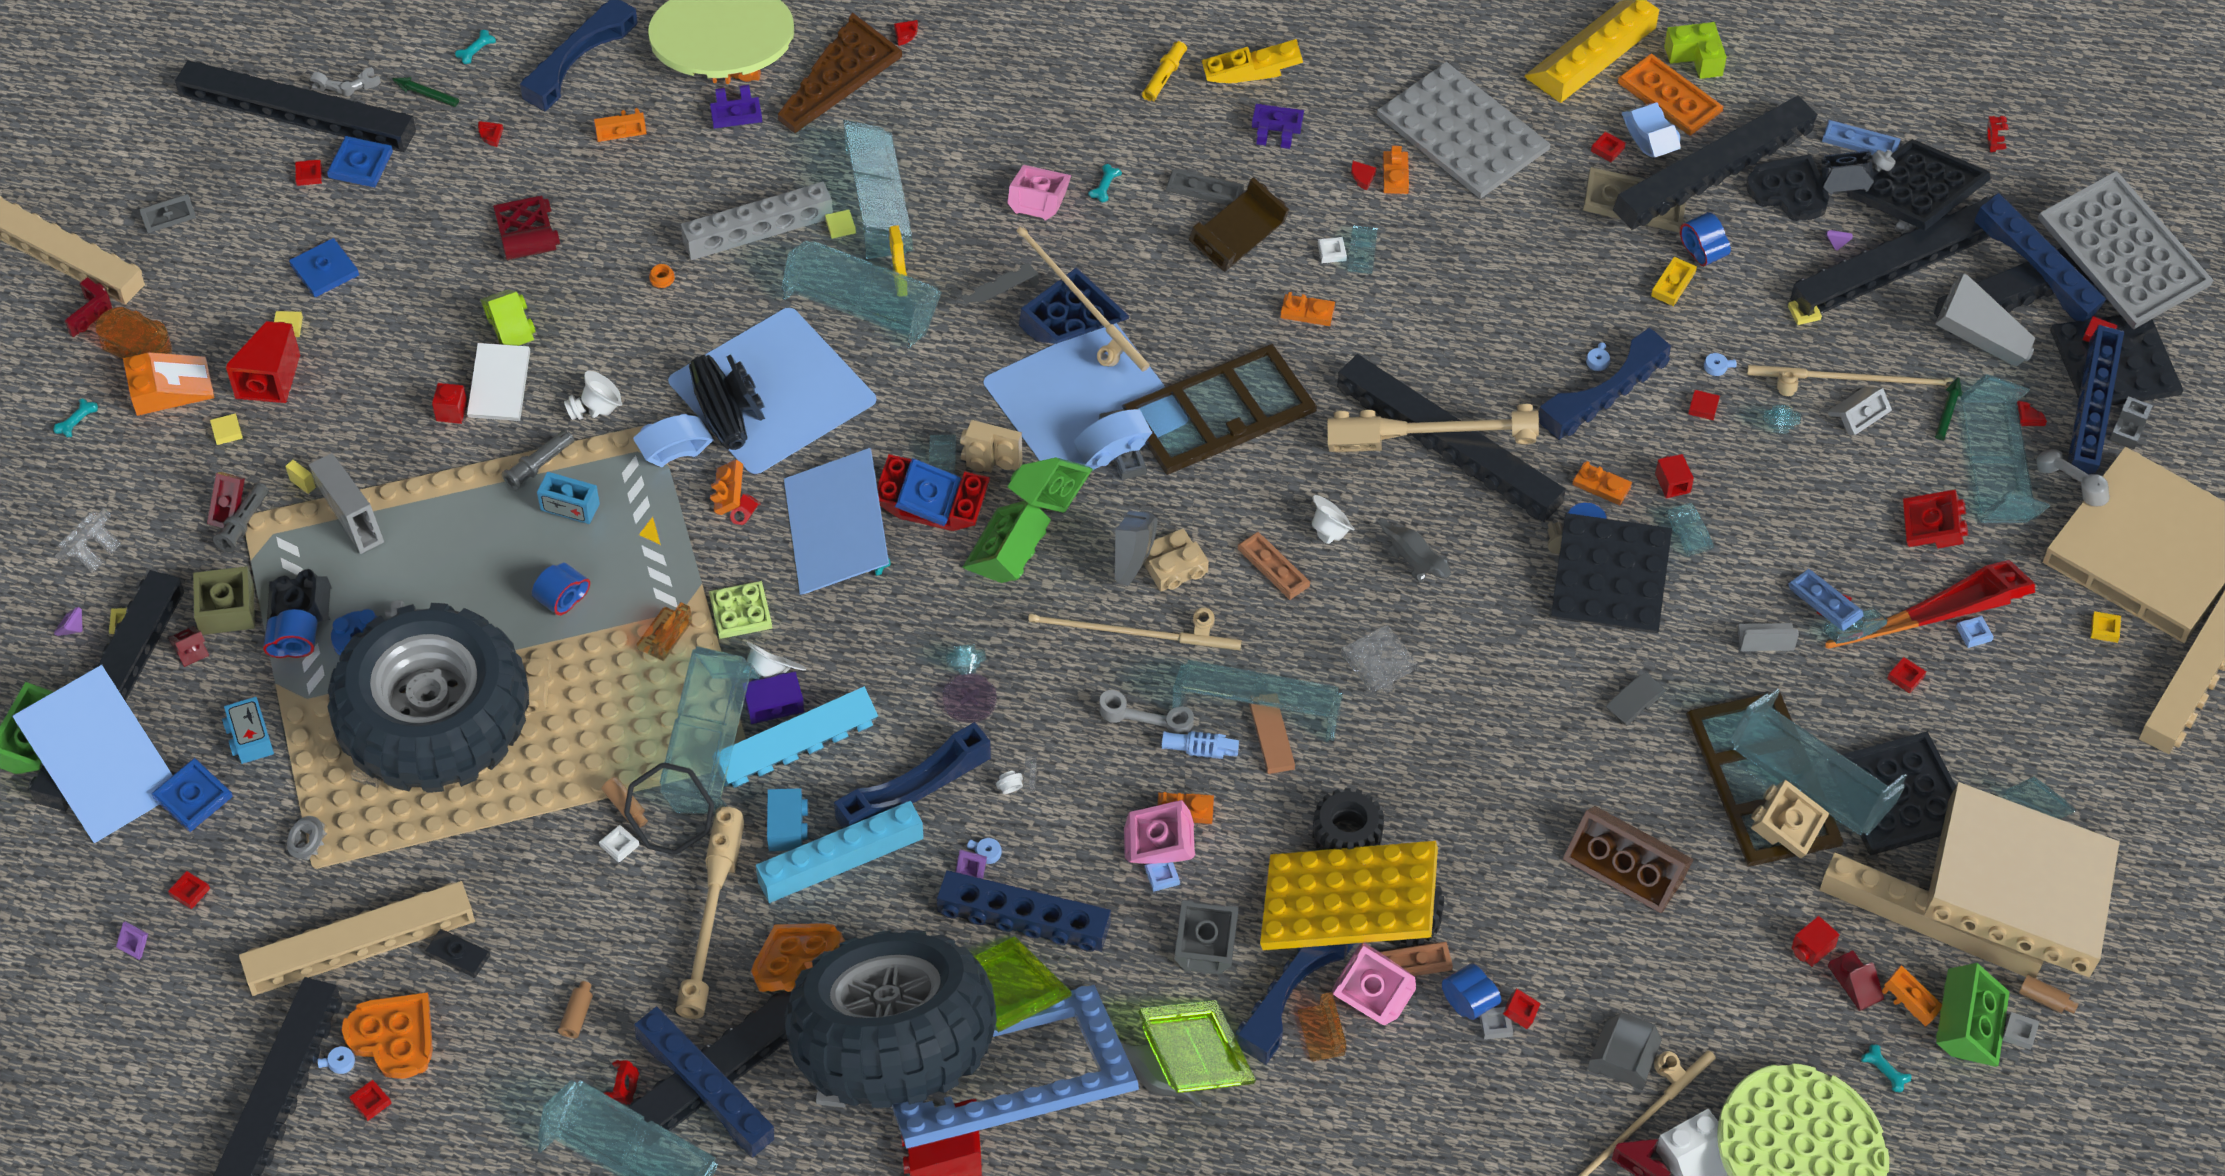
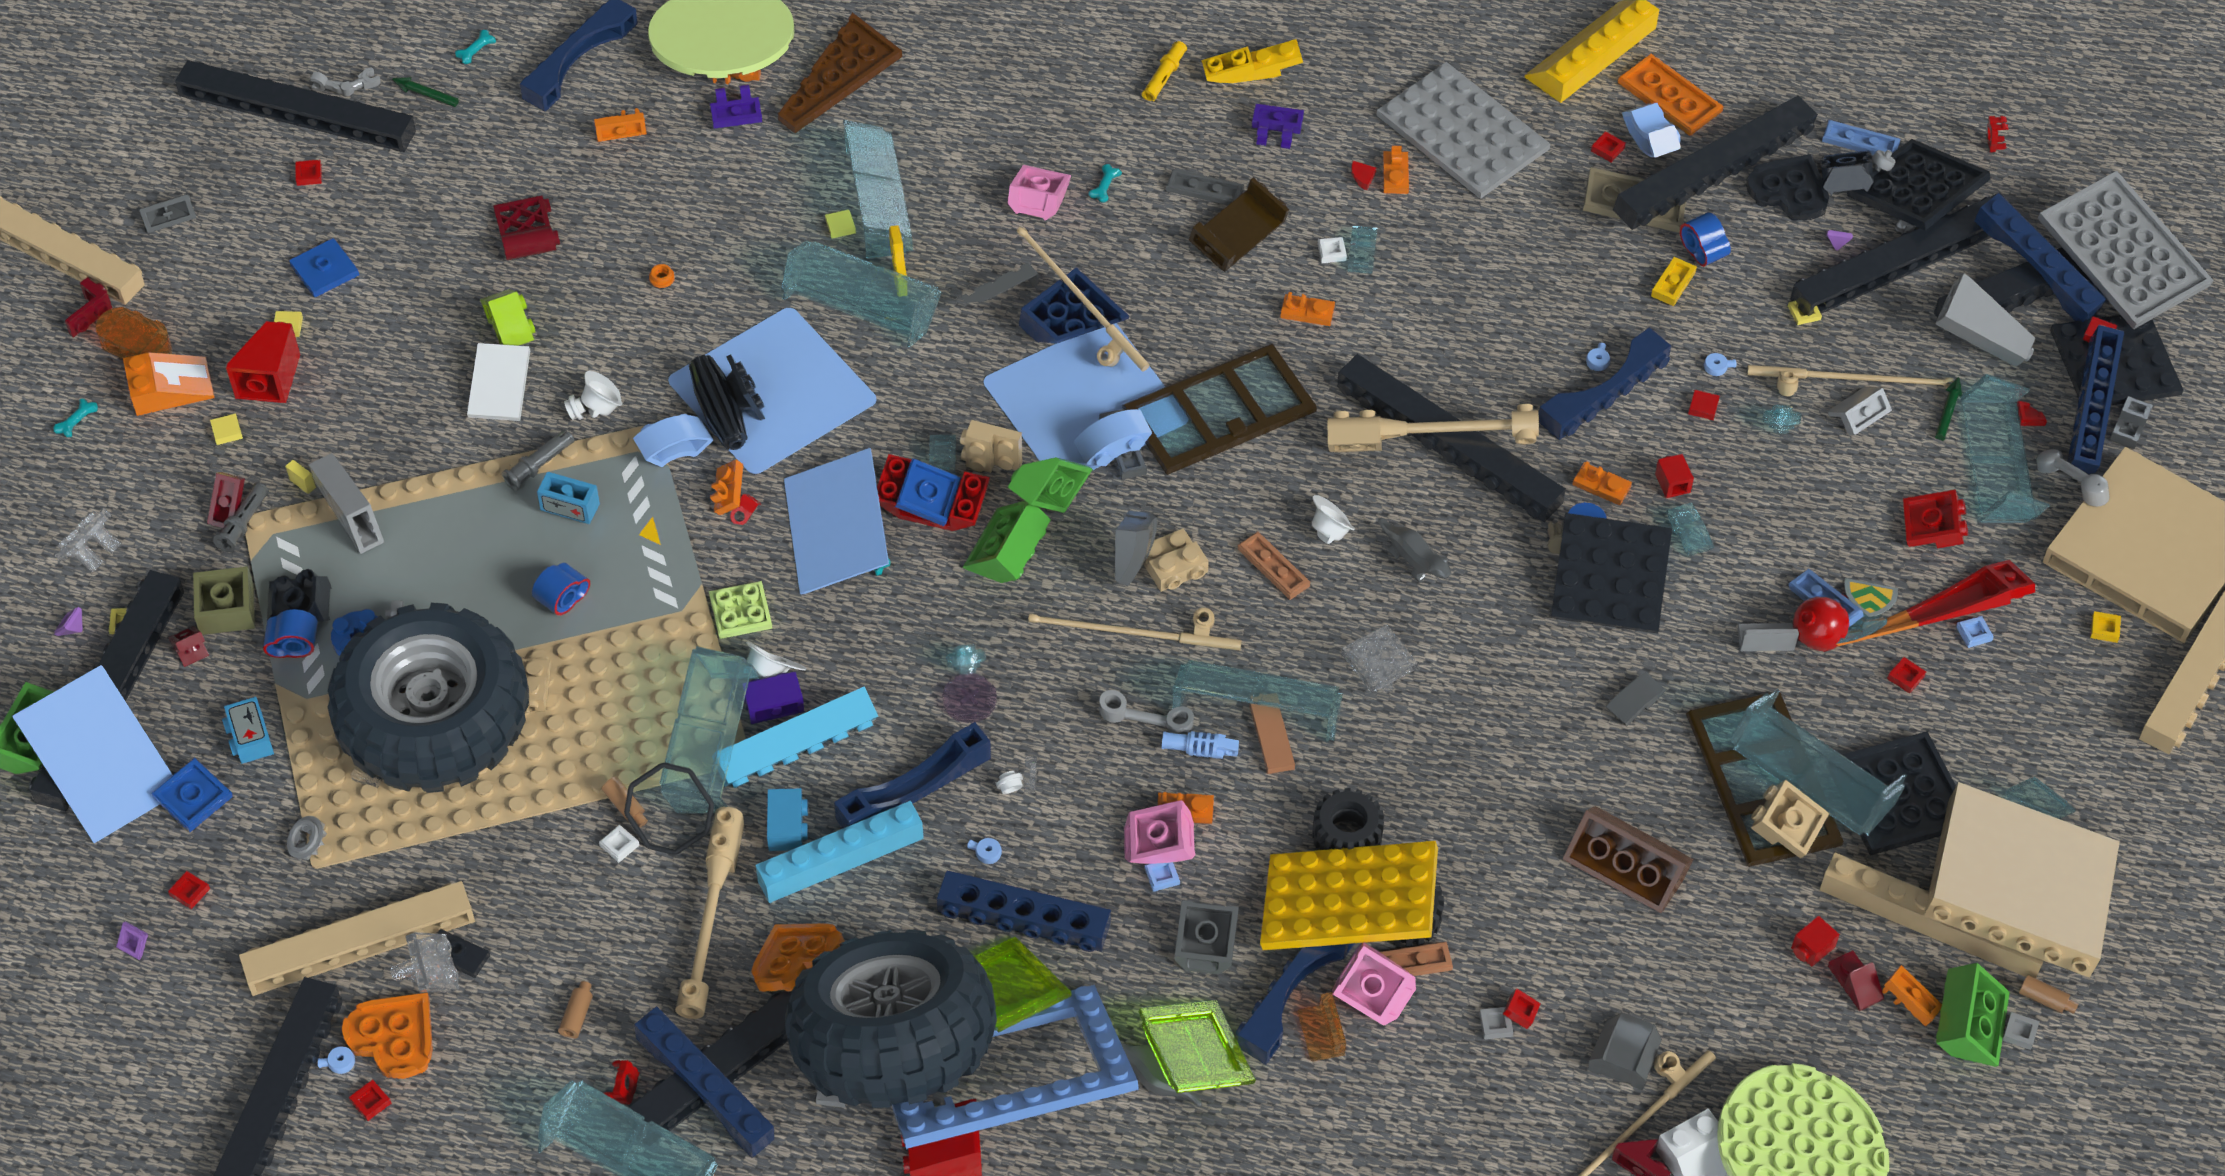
blue plate [327,136,393,188] -> none
red brick [432,383,467,424] -> none
red tile [478,121,503,147] -> none
clear orange panel [636,602,692,661] -> none
light grey brick [681,182,833,260] -> none
red tile [894,20,918,46] -> none
medium lavender slope [955,849,987,879] -> none
blue piece [1442,963,1501,1020] -> none
lime brick [1664,22,1727,79] -> none
teal piece [1861,1044,1912,1093] -> none
none -> clear plate [390,932,460,993]
none -> red cylinder [1793,596,1849,652]
none -> sticker [1844,578,1898,617]

